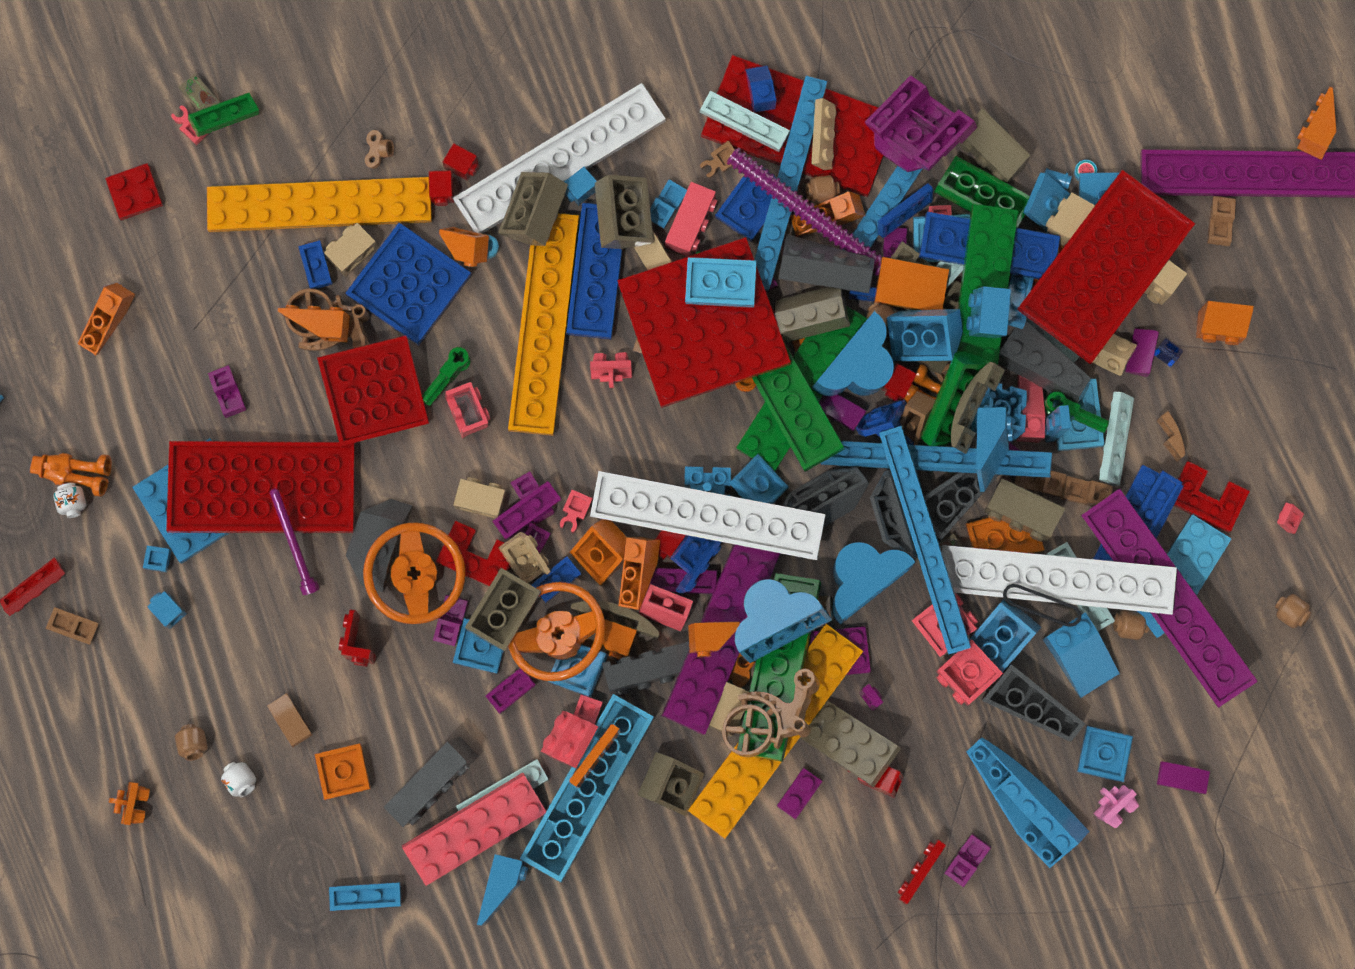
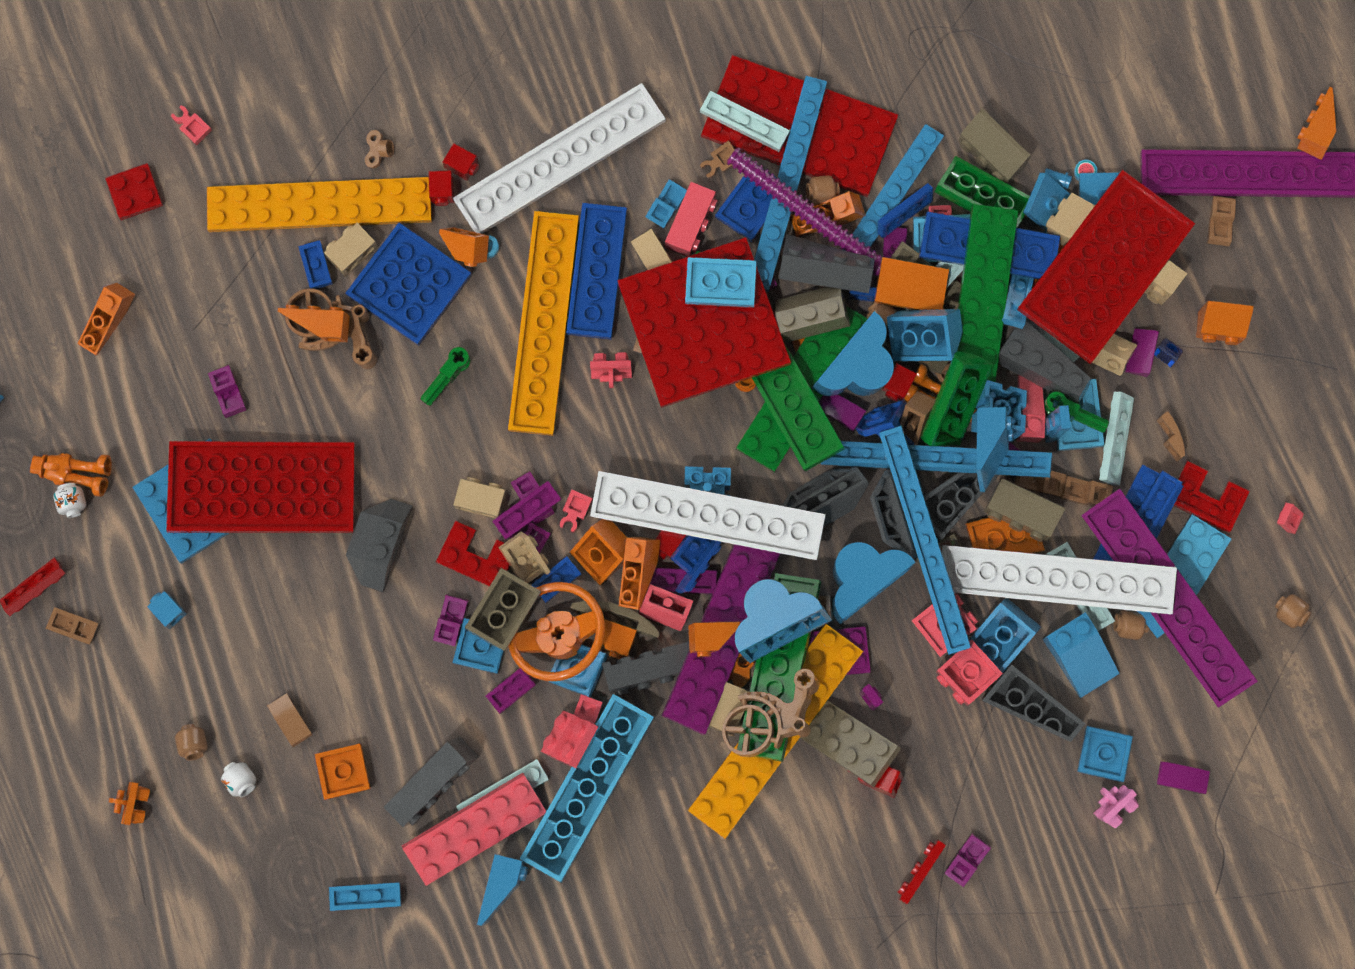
dark azure plate [143,546,171,573] -> none
dark tan tile [178,74,220,111] -> none
green plate [188,93,259,137] -> none
magenta piece [270,489,320,595] -> none
red plate [317,335,429,446] -> none
red bracket [338,609,376,667] -> none
orange piece [363,522,465,624] -> none
coral window [445,382,490,439] -> none
dark tan slope [498,172,568,246] -> none
dark azure brick [565,167,597,206] -> none
orange tile [569,724,621,788] -> none
dark tan slope [595,174,654,249] -> none
dark tan slope [638,752,704,816] -> none
dark azure plate [729,454,789,504] -> none
blue slope [746,66,776,112] -> none
magenta plate [777,768,822,820] -> none
tan plate [812,98,836,170] -> none
magenta slope [865,75,977,172] -> none
dark tan slope [951,362,1005,454] -> none
dark azure brick [966,286,1011,338] -> none
dark azure wedge [966,737,1090,868] -> none
black piece [1003,584,1082,627] -> none

